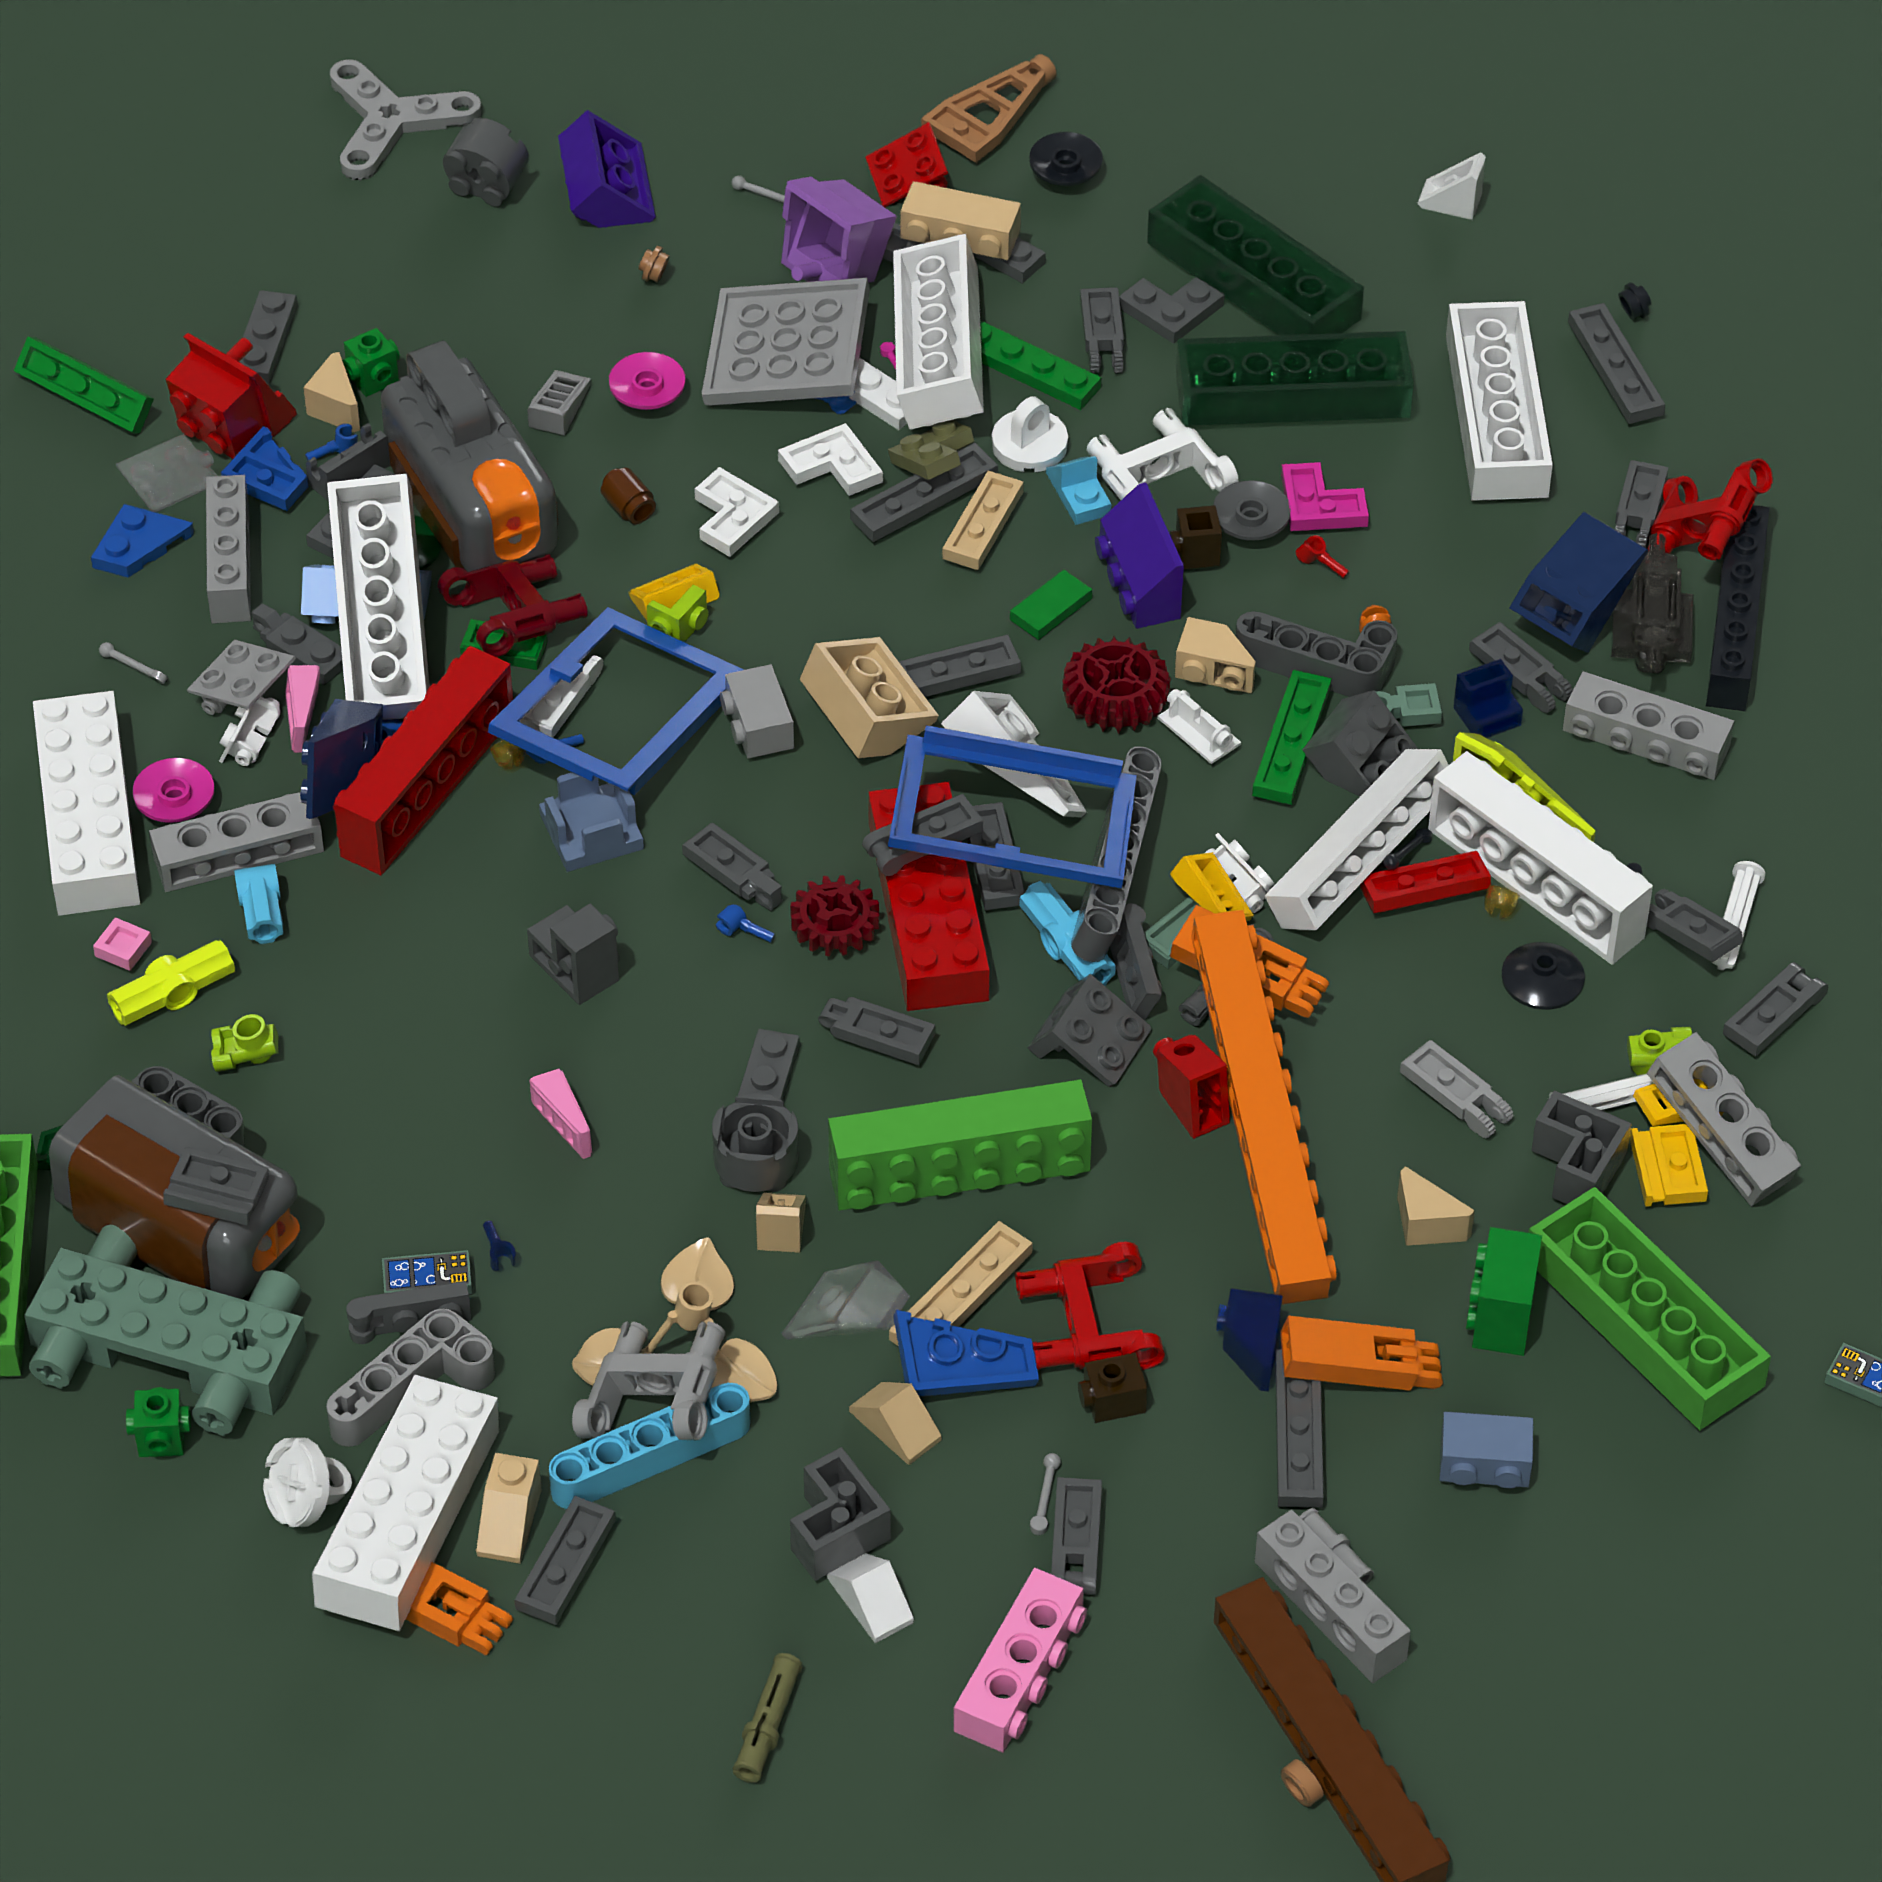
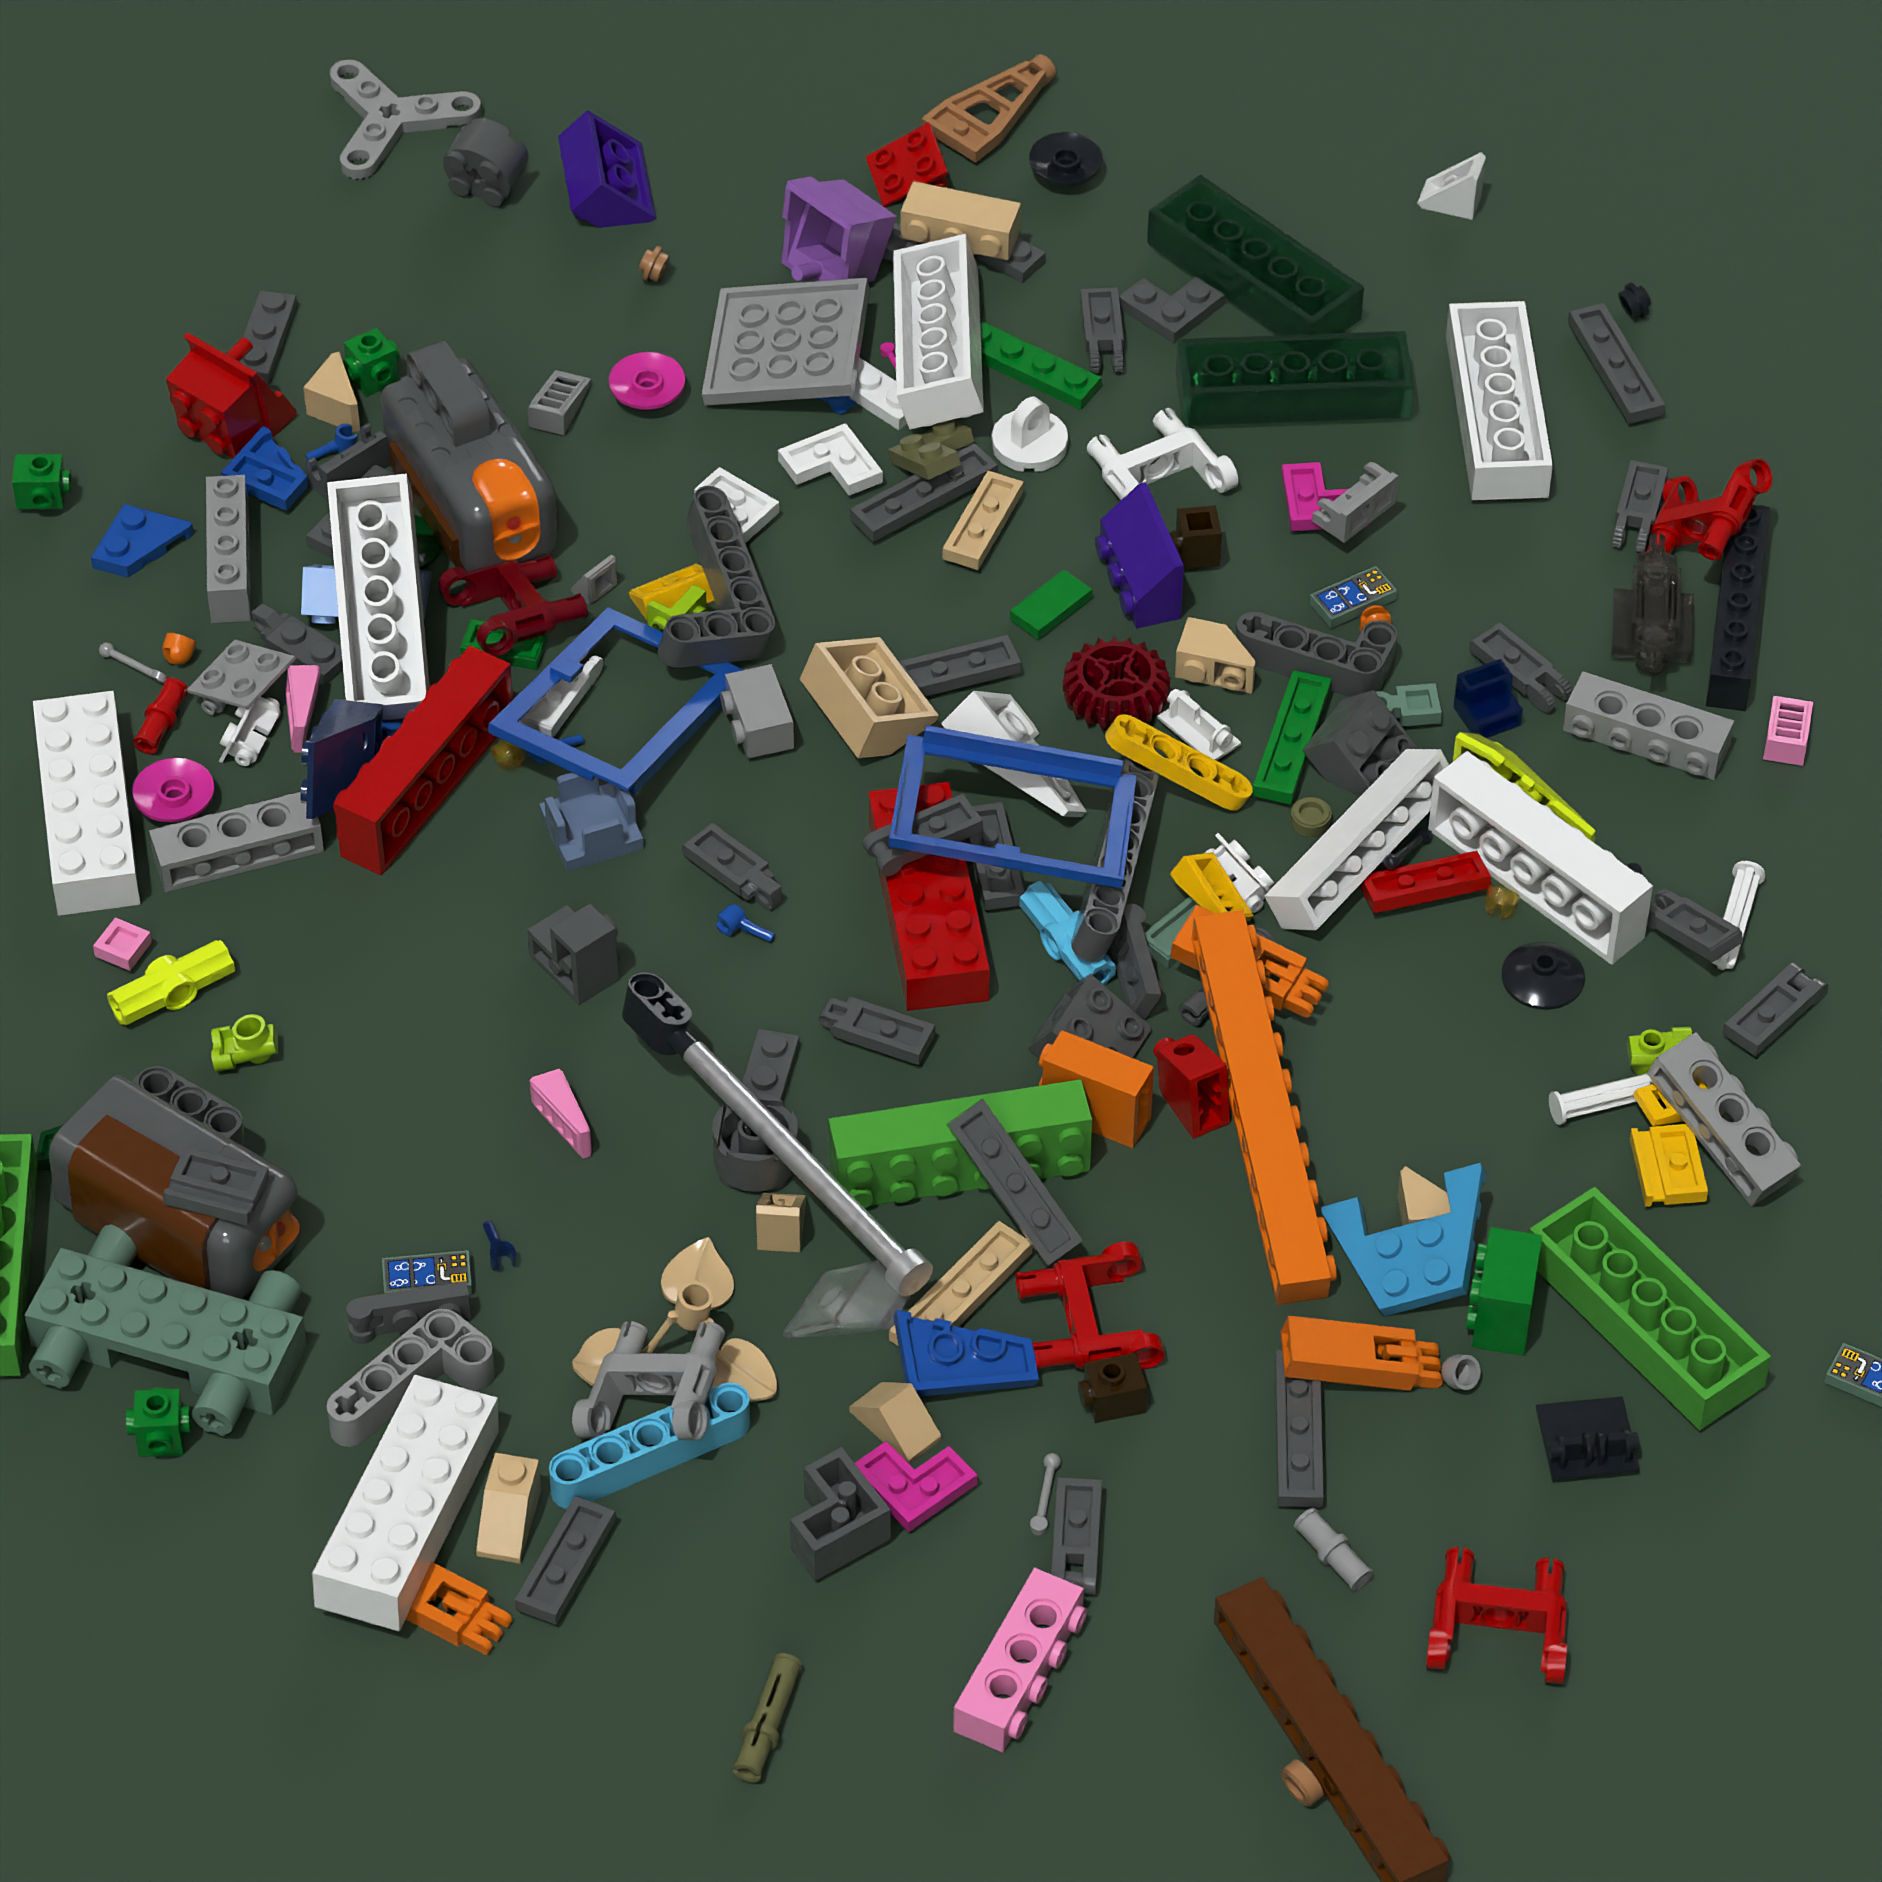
green plate [14,336,154,434] -> none
clear hinge [116,434,217,512] -> none
medium azure piece [234,864,283,944] -> none
white tile [263,1438,352,1527] -> none
reddish brown brick [601,467,656,524] -> none
light grey hinge [731,176,785,203] -> none
dark red gear [790,875,879,956] -> none
white slope [827,1553,914,1643] -> none
medium azure slope [1046,456,1112,525] -> none
dark grey dish [1213,481,1291,540] -> none
clear blue slope [1216,1288,1283,1392] -> none
light grey brick [1255,1509,1411,1684] -> none
red hand [1296,535,1349,579] -> none
light grey hinge [1400,1040,1514,1139] -> none
sand blue brick [1439,1412,1533,1488] -> none
dark blue slope [1509,511,1649,653] -> none
dark grey brick [1531,1090,1632,1204] -> none
none -> green brick [12,454,72,509]
none -> red pin [132,677,188,755]
none -> orange hinge [162,633,197,665]
none -> light grey slope [571,554,617,605]
none -> flat silver piece [622,972,933,1296]
none -> dark grey beam [658,486,775,668]
none -> dark pink plate [855,1441,978,1532]
none -> dark grey plate [946,1099,1083,1266]
none -> orange brick [1039,1030,1154,1149]
none -> yellow beam [1105,714,1252,811]
none -> olive tile [1290,797,1332,837]
none -> tile [1309,566,1397,629]
none -> light grey hinge [1312,462,1399,543]
none -> dark azure wing [1321,1162,1486,1317]
none -> red connector [1426,1547,1567,1684]
none -> light grey hinge [1441,1354,1481,1390]
none -> black hinge [1536,1396,1640,1480]
none -> bright pink slope [1763,696,1813,766]

